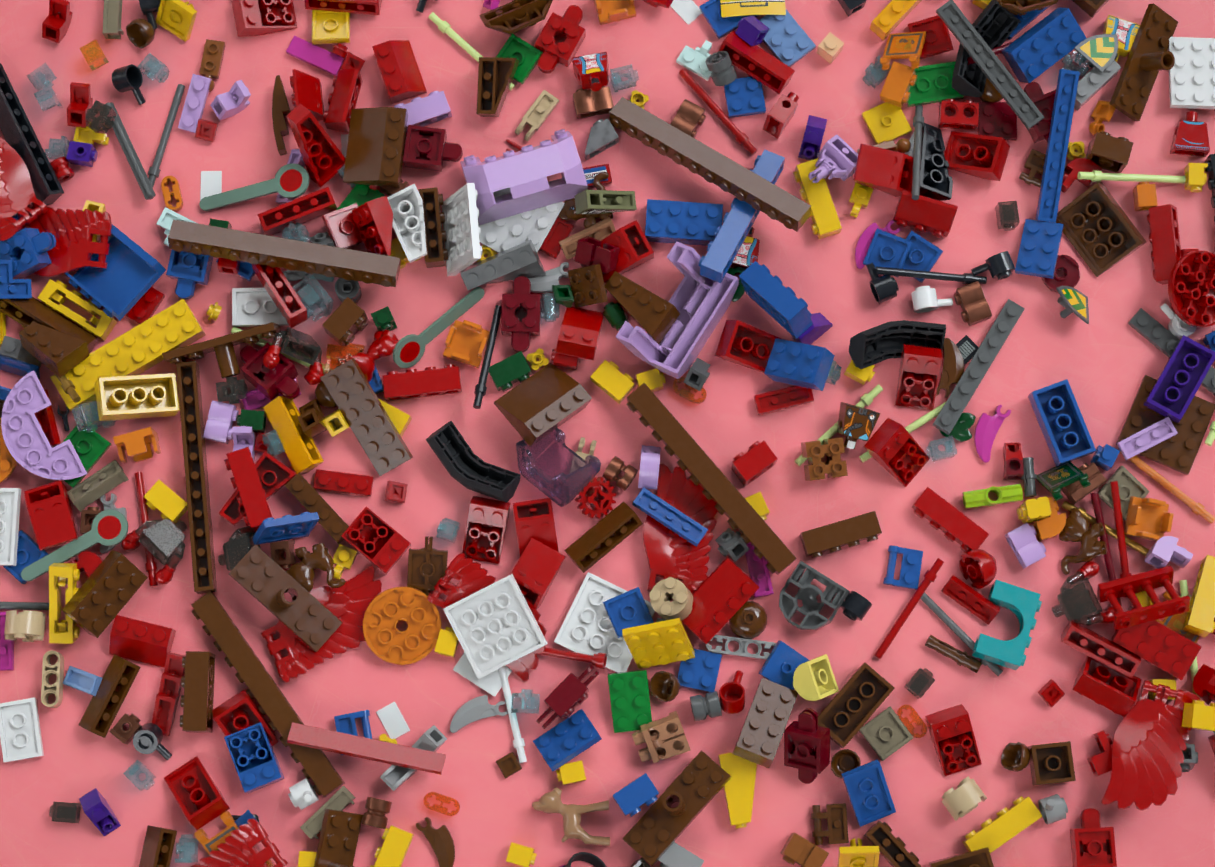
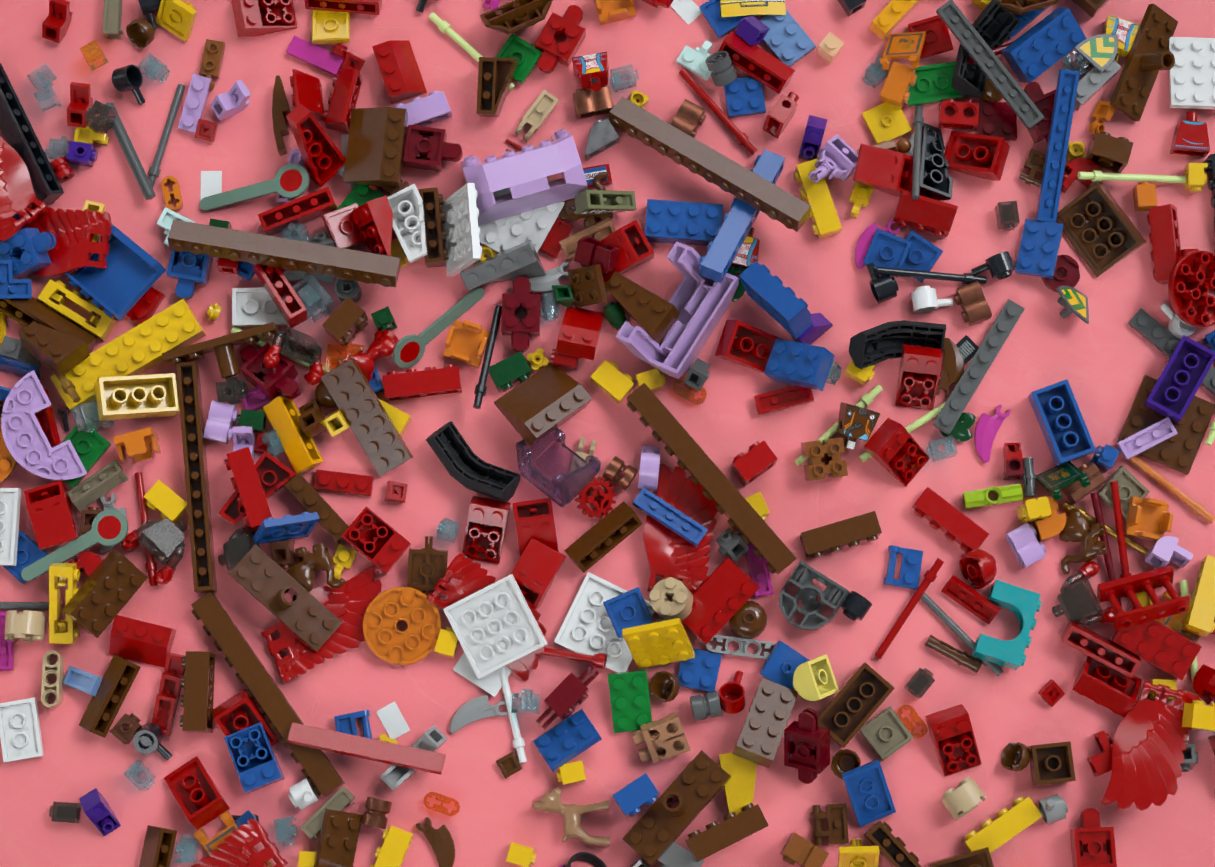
none -> clear light blue brick [273,816,298,847]
none -> reddish brown brick [685,803,769,862]

